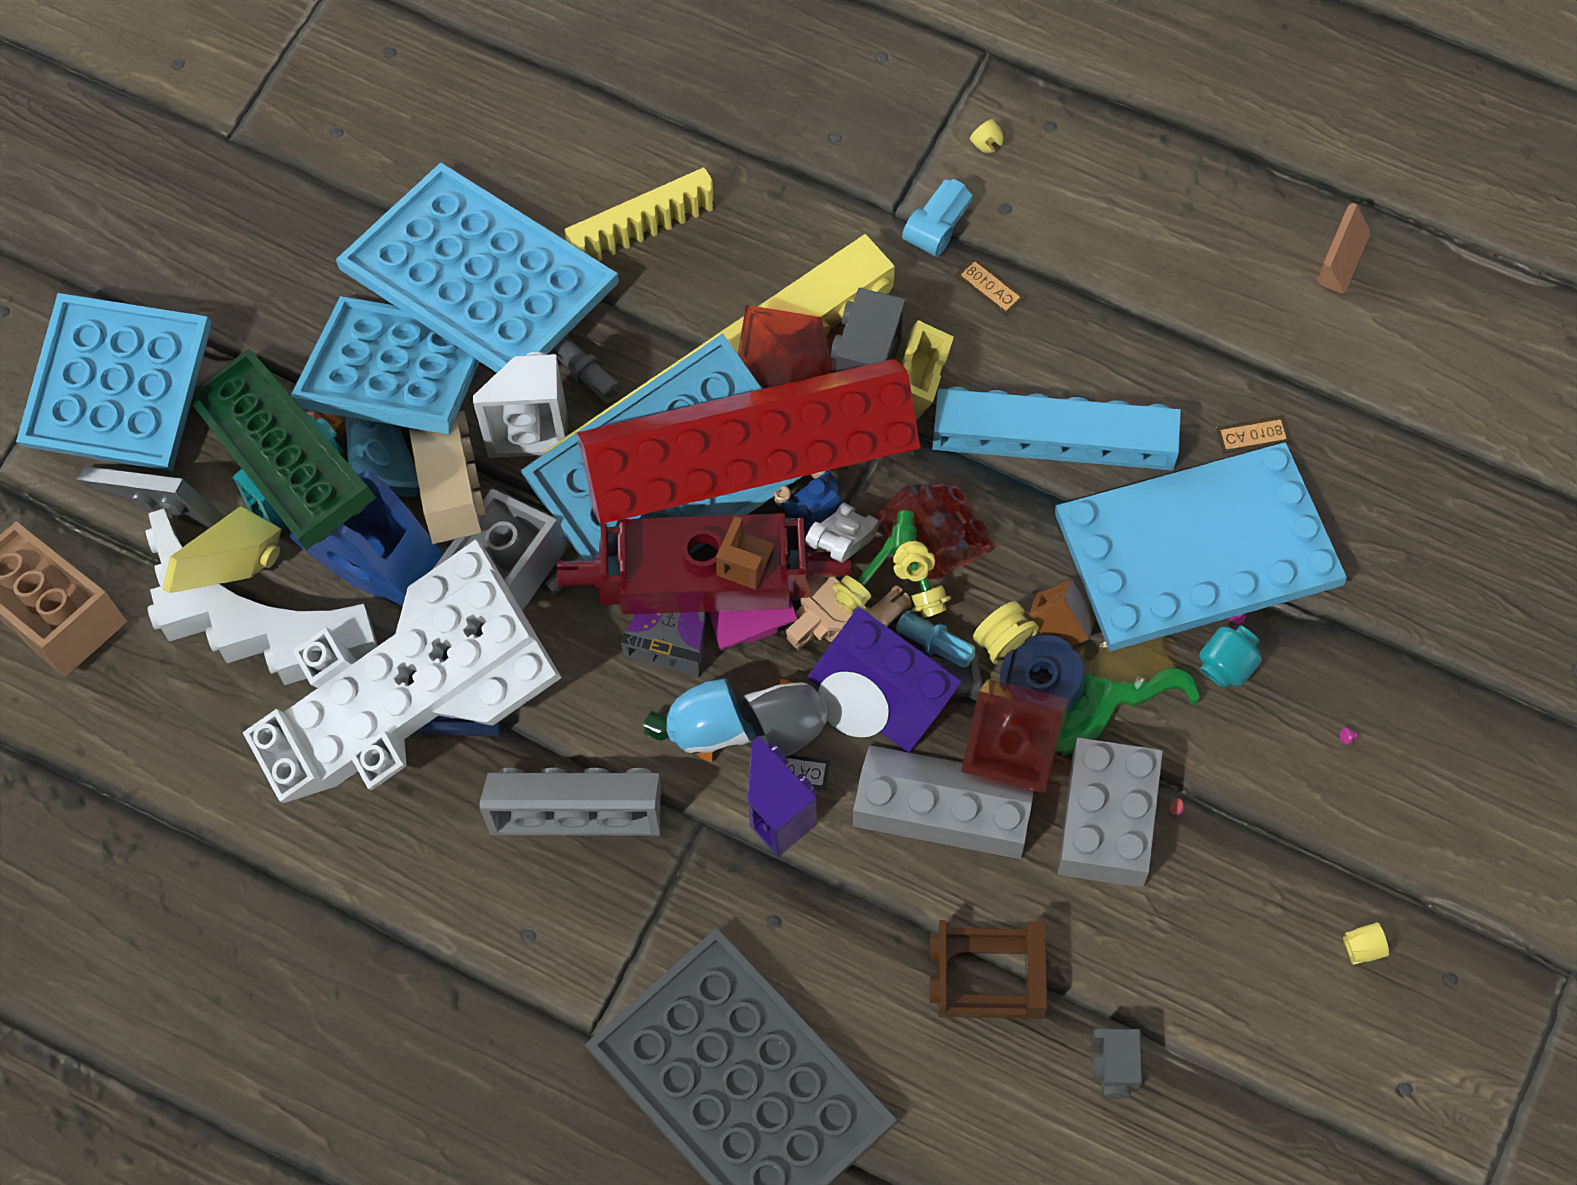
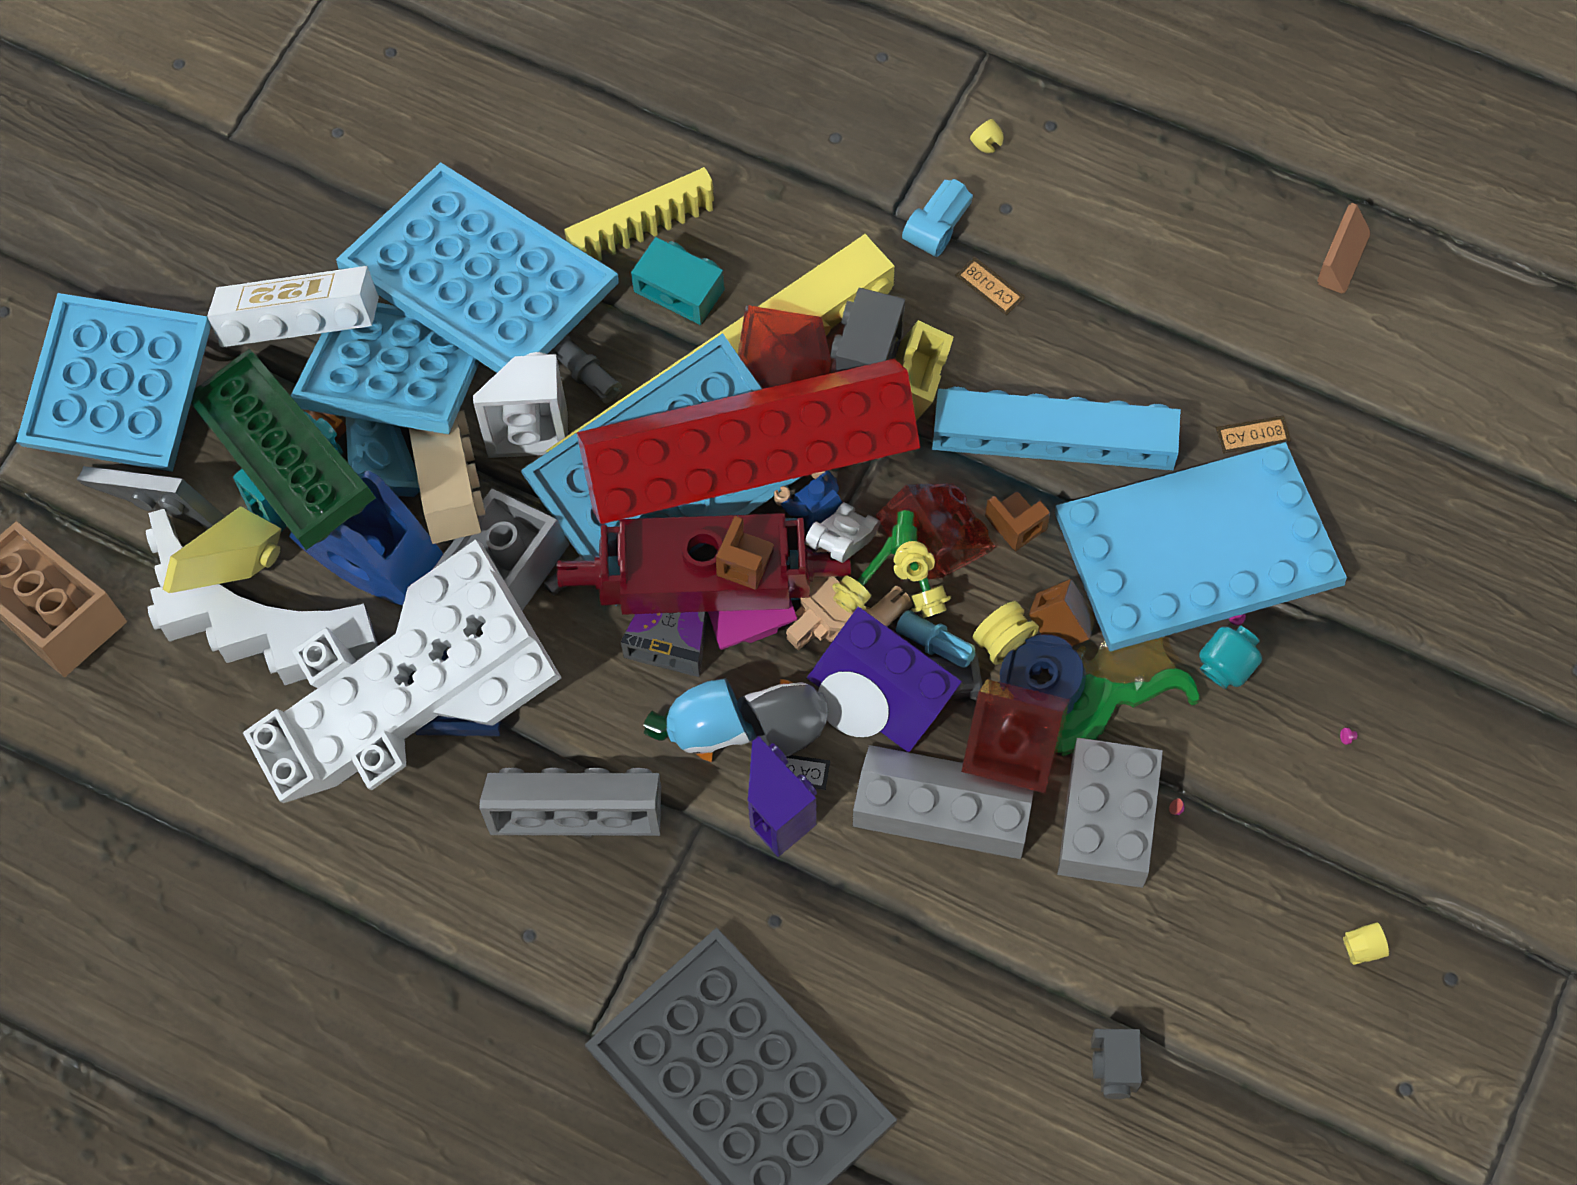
reddish brown panel [929,920,1047,1019] -> none
none -> white brick [207,266,379,347]
none -> teal brick [631,237,725,325]
none -> dark orange panel [985,492,1050,552]

